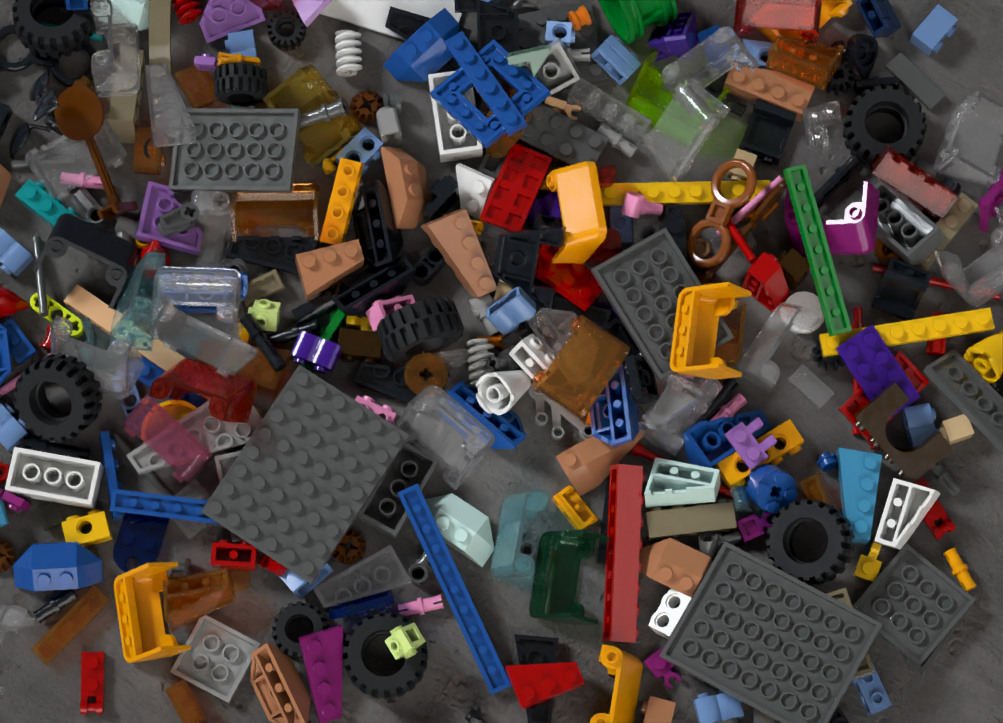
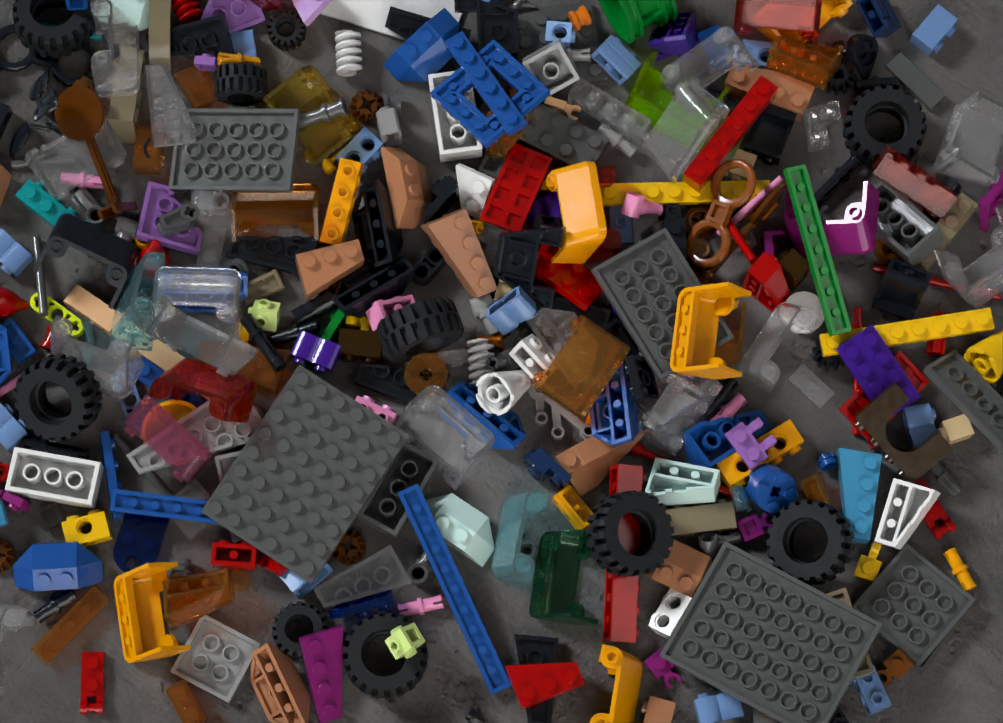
sand green slope [507,44,551,77] -> none
none -> black wing [146,14,235,56]
none -> dark blue plate [524,447,571,490]
none -> black tyre [586,490,674,577]
none -> red brick [682,75,778,192]
none -> reddish brown gear [684,205,716,239]
none -> magenta bracket [761,228,785,255]
none -> dark orange plate [877,647,916,686]

